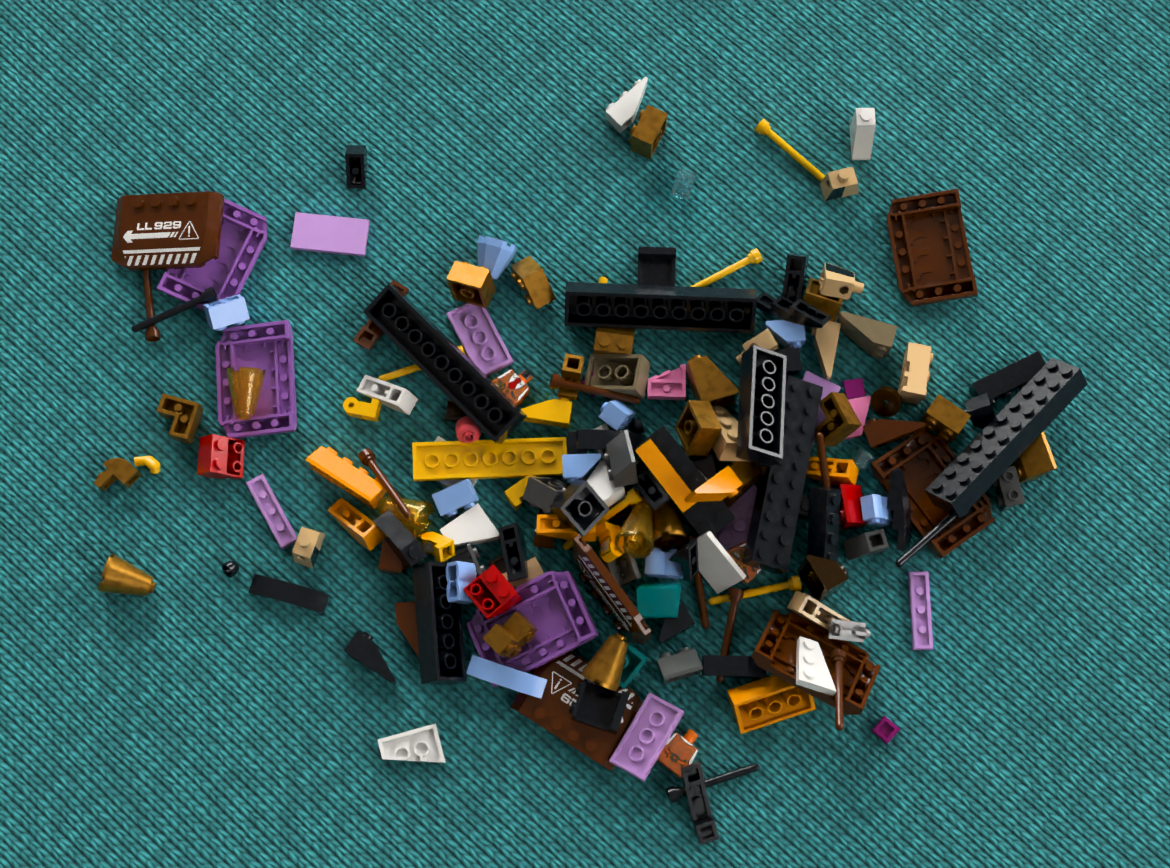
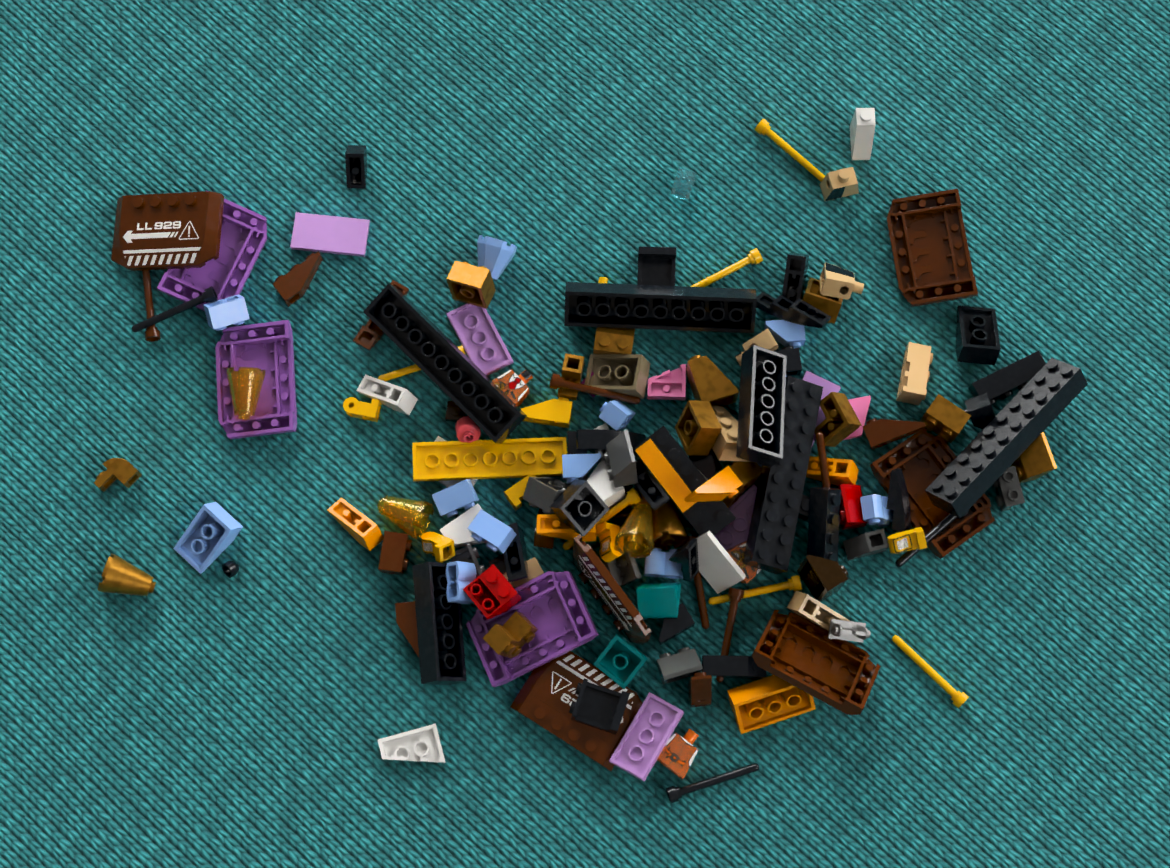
yellow arm [134,456,161,474] -> none
pearl gold brick [157,393,204,445] -> none
red slope [197,434,245,479] -> none
lavender tile [246,474,297,550] -> none
black slope [249,574,329,614] -> none
tan torso [292,527,326,568] -> none
light orange slope [306,446,387,509] -> none
black slope [344,631,397,685] -> none
reddish brown piece [358,448,412,518] -> none
black slope [373,510,427,570] -> none
light blue slope [466,655,548,699] -> none
pearl gold brick [510,255,556,310] -> none
pearl gold cone [581,633,629,691] -> none
white slope [605,77,648,133] -> none
pearl gold brick [629,105,668,159] -> none
black hinge [629,418,645,434] -> none
black slope [680,762,719,845] -> none
white wing [796,636,837,696] -> none
tan slope [811,321,841,381] -> none
reddish brown piece [830,649,846,731] -> none
dark tan slope [836,311,897,359] -> none
magenta tile [843,378,866,400] -> none
clear light blue wheel [851,449,874,473] -> none
dark brown piece [871,386,902,417] -> none
magenta tile [871,716,900,744] -> none
lavender tile [908,571,933,650] -> none
none -> light blue slope [173,502,243,574]
none -> reddish brown slope [273,251,323,307]
none -> light blue brick [468,509,517,553]
none -> reddish brown slope [688,672,712,708]
none -> yellow leg [887,527,927,554]
none -> yellow piece [892,635,969,708]
none -> black slope [956,305,1001,365]

